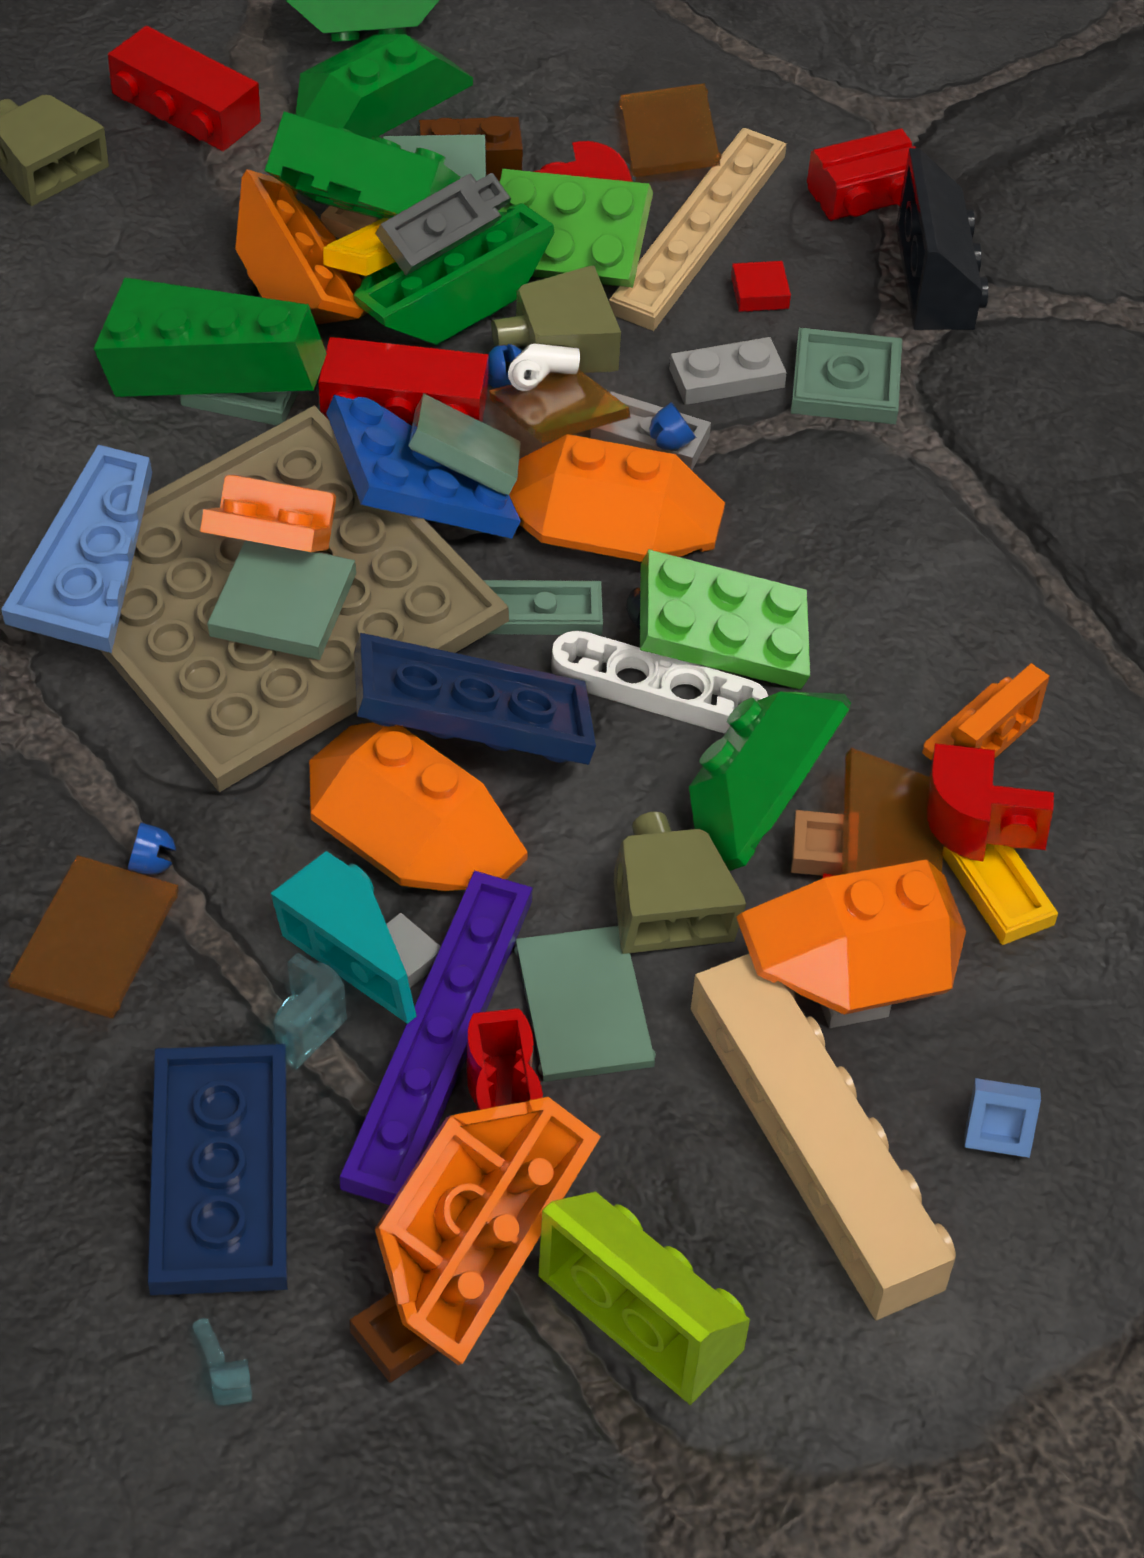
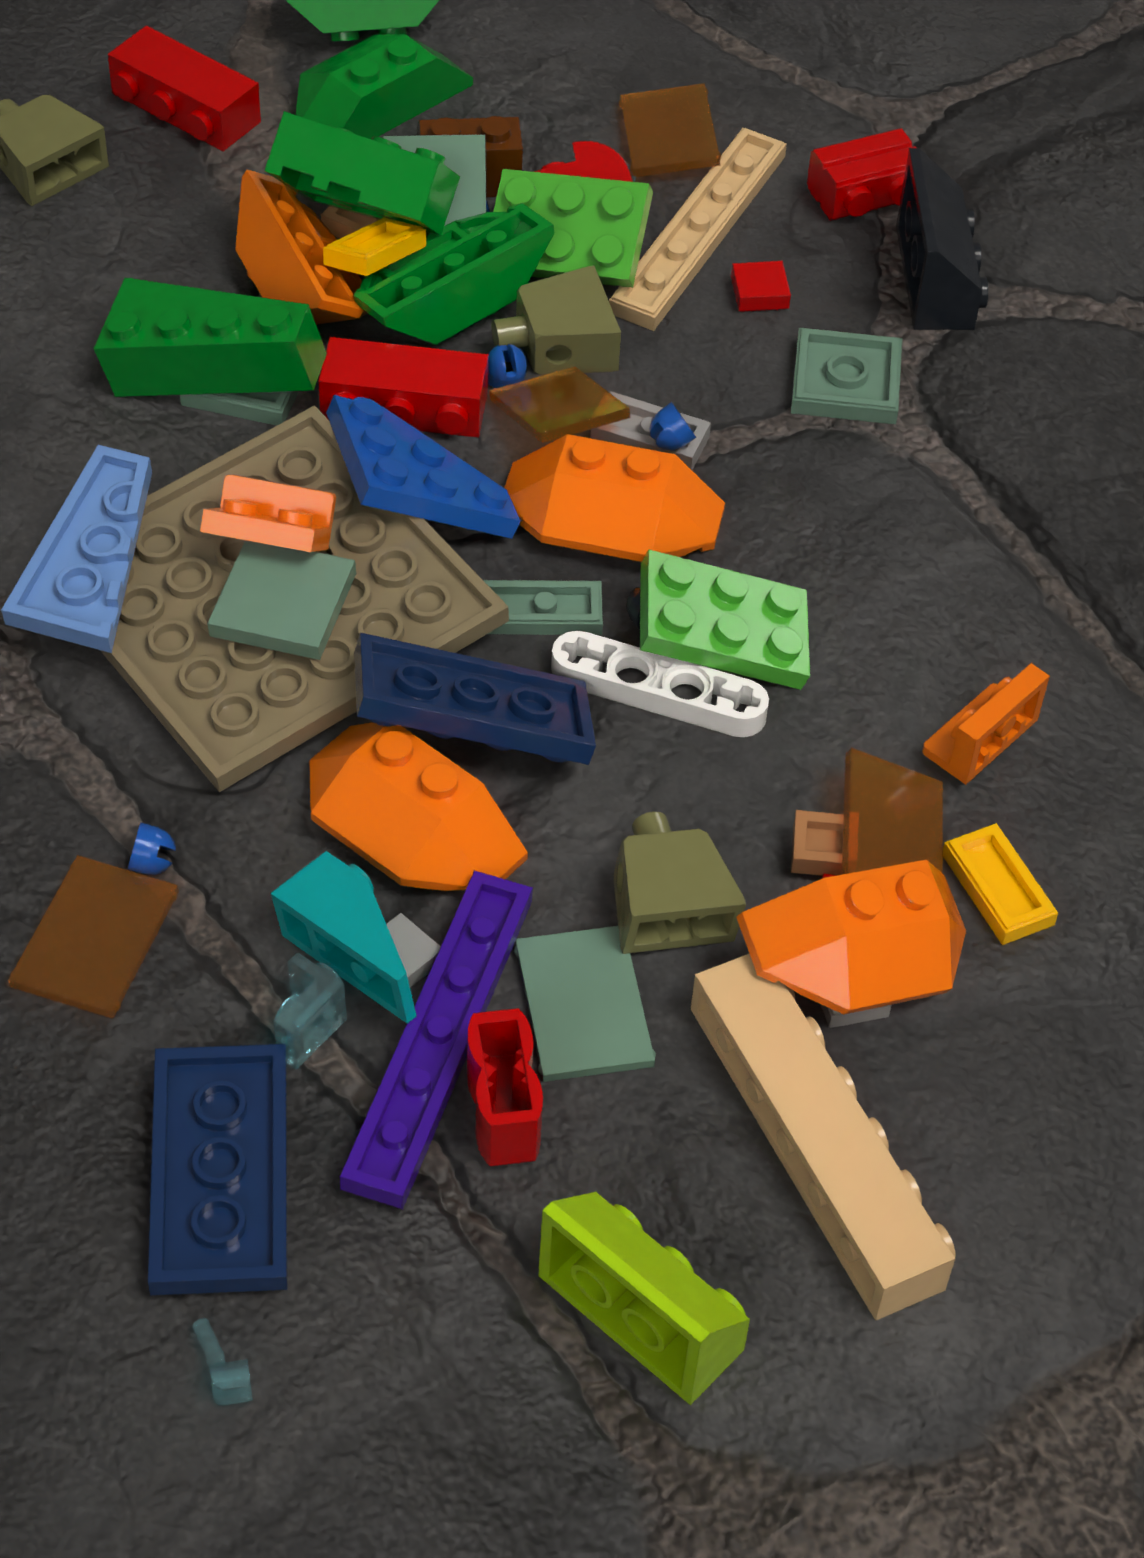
reddish brown plate [350,1291,438,1383] -> none
dark grey hinge [375,173,511,276] -> none
orange wedge [375,1097,601,1365] -> none
sand green tile [408,394,521,495] -> none
white arm [508,344,580,391] -> none
light grey plate [669,337,787,405] -> none
green wedge [689,691,852,871] -> none
red brick [927,743,1054,862] -> none
medium blue tile [964,1078,1041,1158] -> none

